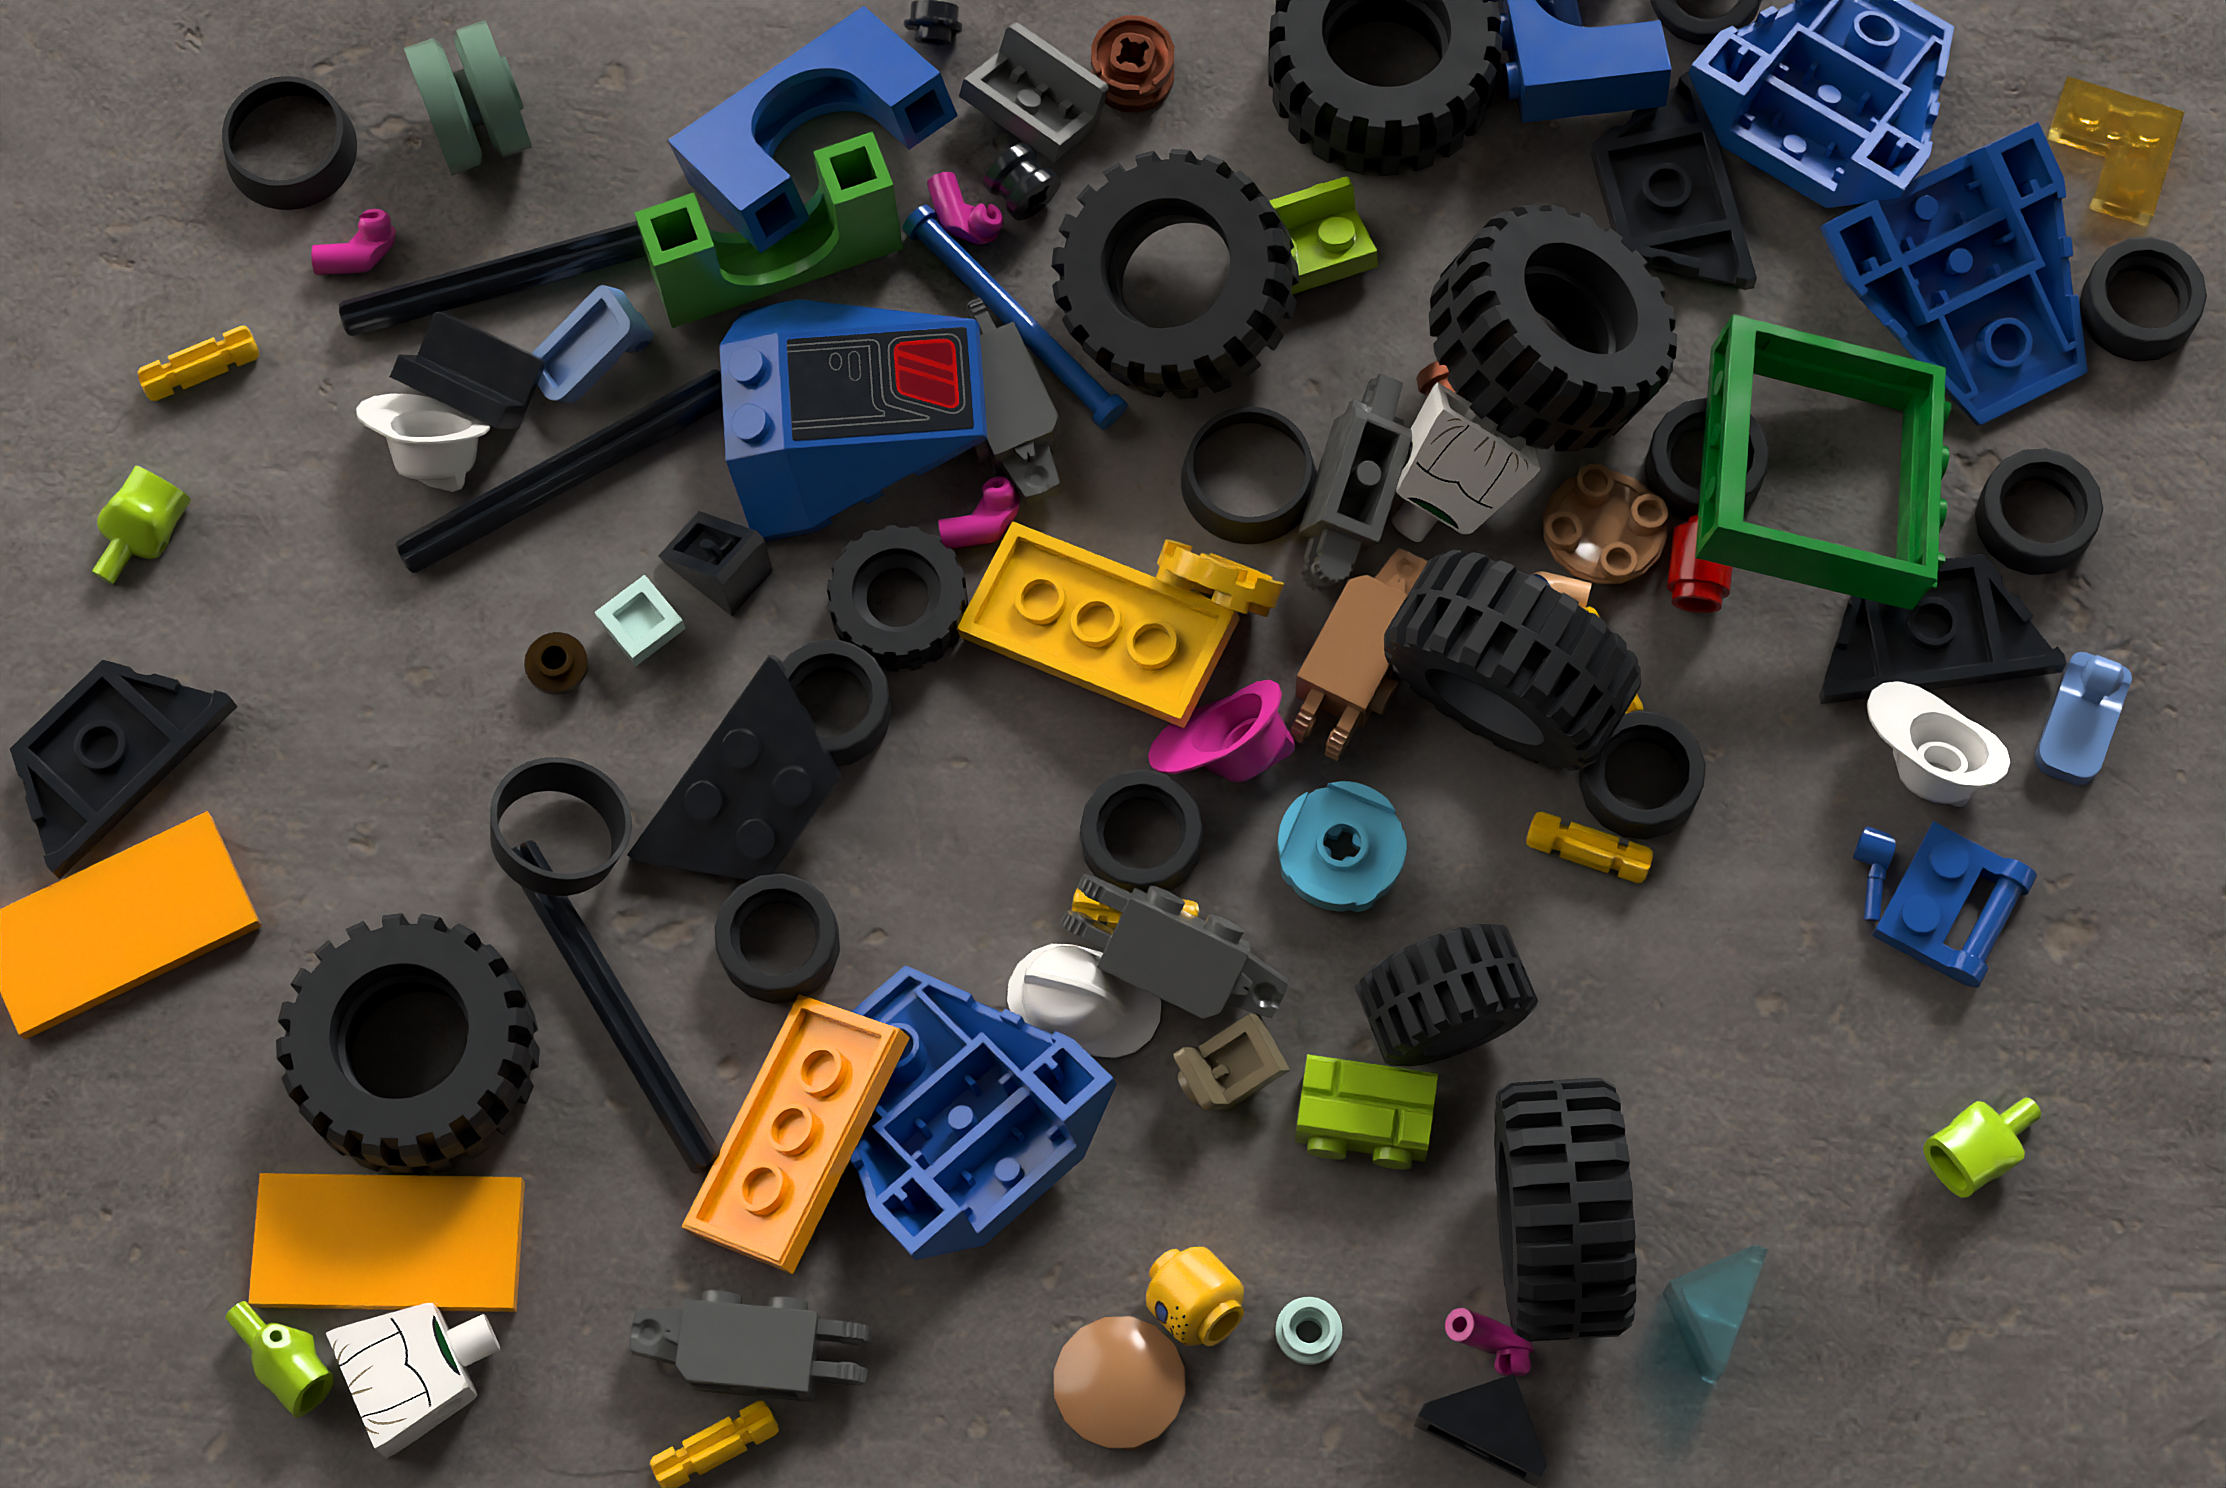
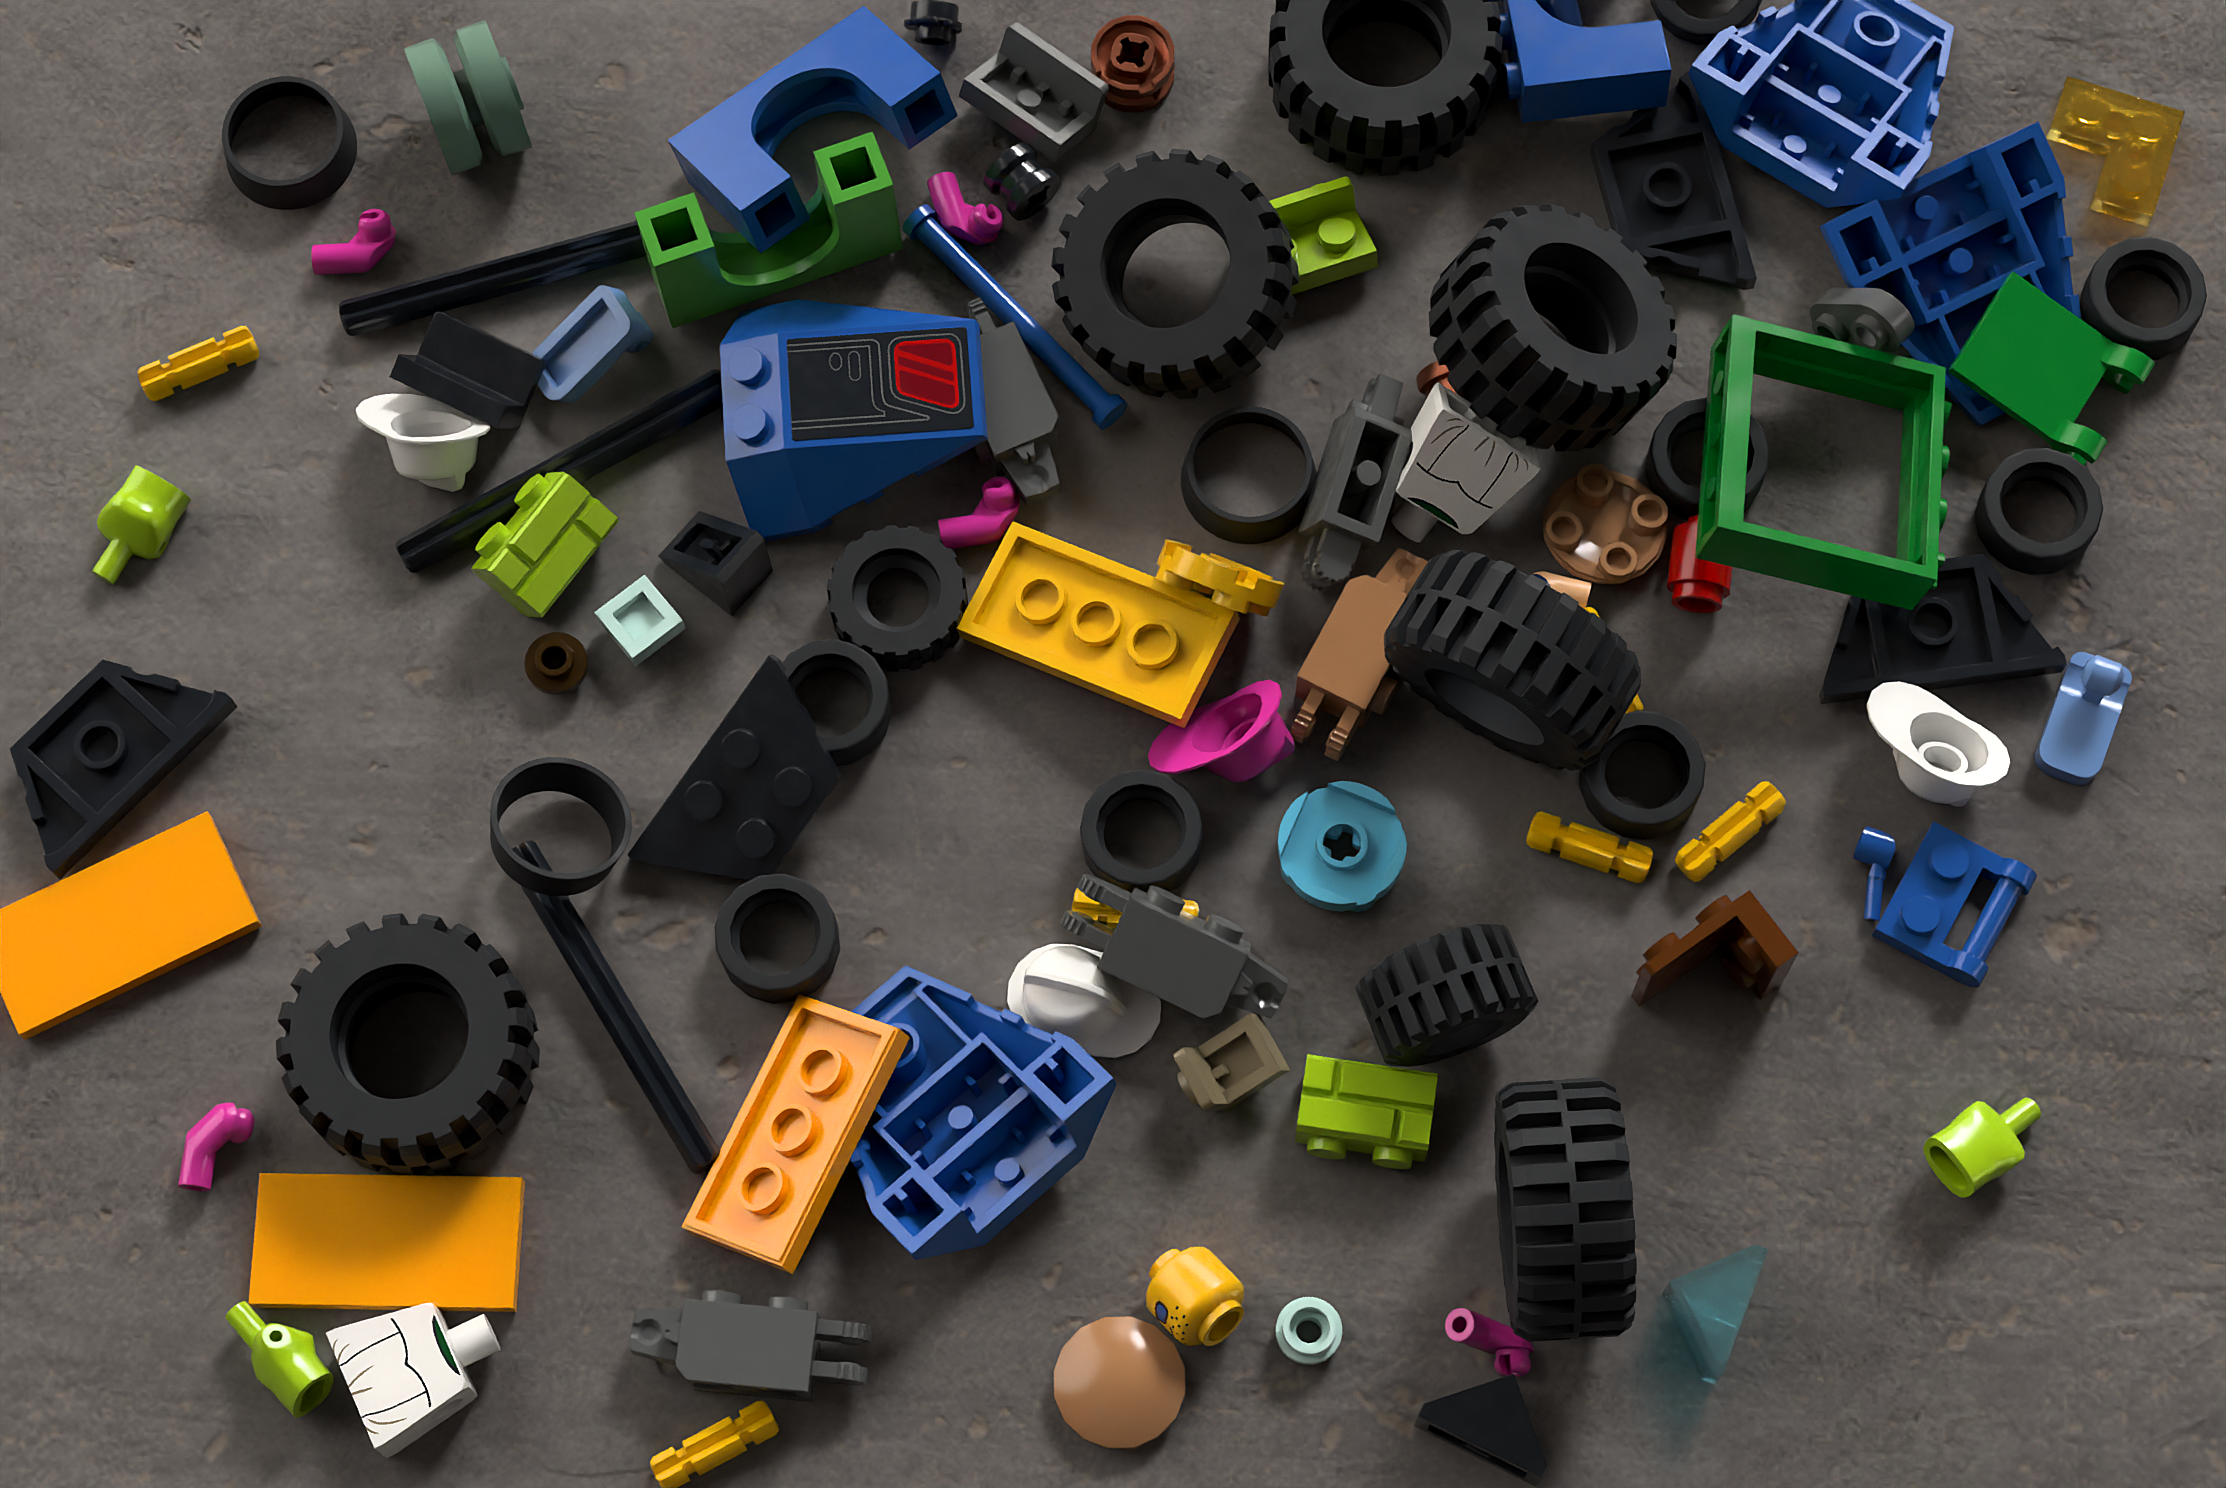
none -> dark pink arm [178,1102,255,1192]
none -> lime brick [471,472,619,618]
none -> reddish brown bracket [1631,890,1799,1007]
none -> yellow axle [1675,781,1786,882]
none -> dark grey plate [1810,287,1915,352]
none -> green flag [1948,271,2156,465]

